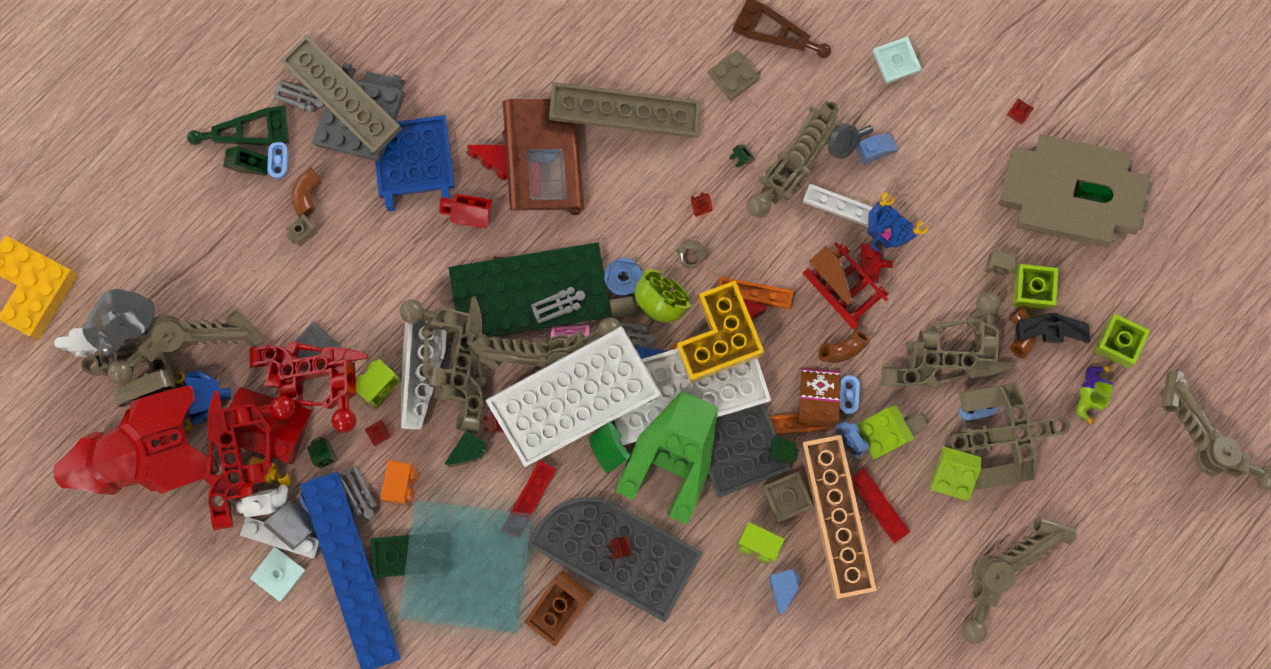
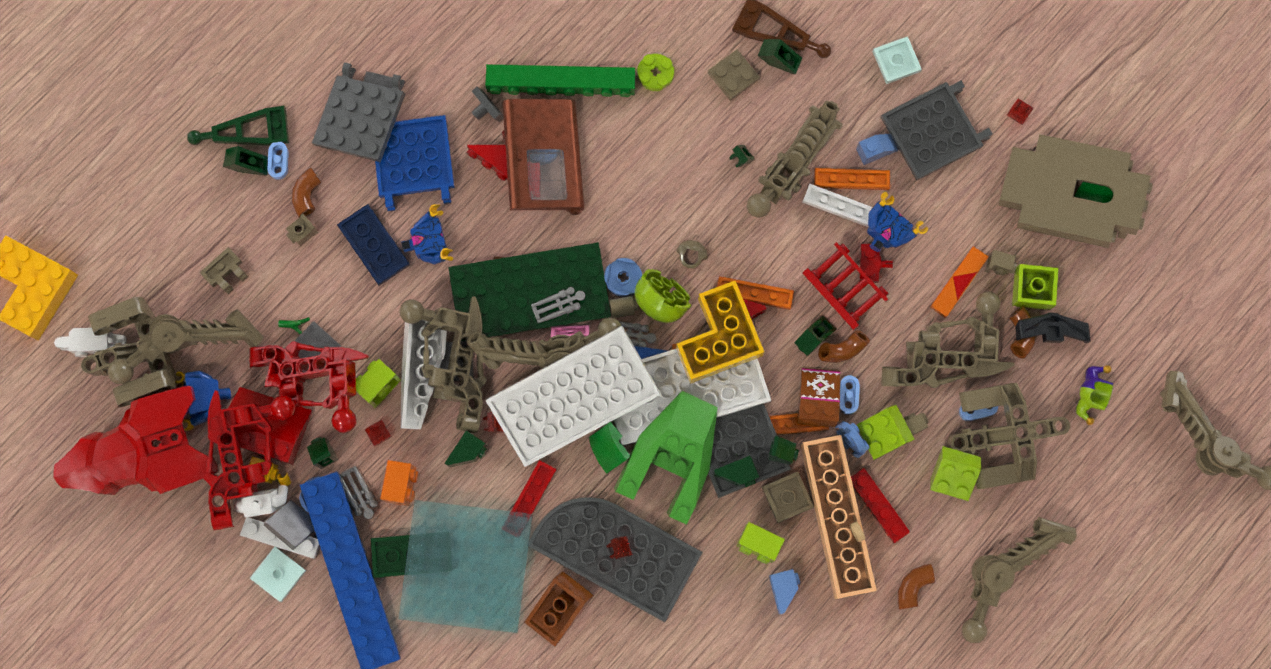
dark grey animal [82,289,155,356] -> none
light grey piece [274,80,325,113] -> none
dark tan plate [280,35,402,155] -> none
red brick [439,193,492,229] -> none
dark tan plate [549,82,700,138] -> none
clear red tile [690,192,713,217] -> none
dark orange slope [808,246,853,306] -> none
dark grey piece [828,123,873,159] -> none
lime brick [1093,313,1150,368] -> none
none -> dark tan plate [200,247,248,294]
none -> green bar [278,317,310,335]
none -> dark blue tile [336,204,410,286]
none -> blue torso [401,204,453,265]
none -> dark grey tile [472,87,504,122]
none -> green brick [485,64,635,97]
none -> lime plate [637,54,674,91]
none -> dark green slope [713,456,759,488]
none -> dark green slope [758,39,802,74]
none -> dark green slope [794,316,837,356]
none -> orange tile [814,168,890,190]
none -> tan tile [850,521,866,542]
none -> dark grey plate [881,80,992,181]
none -> dark orange cylinder [898,564,935,610]
none -> orange tile [930,246,989,318]

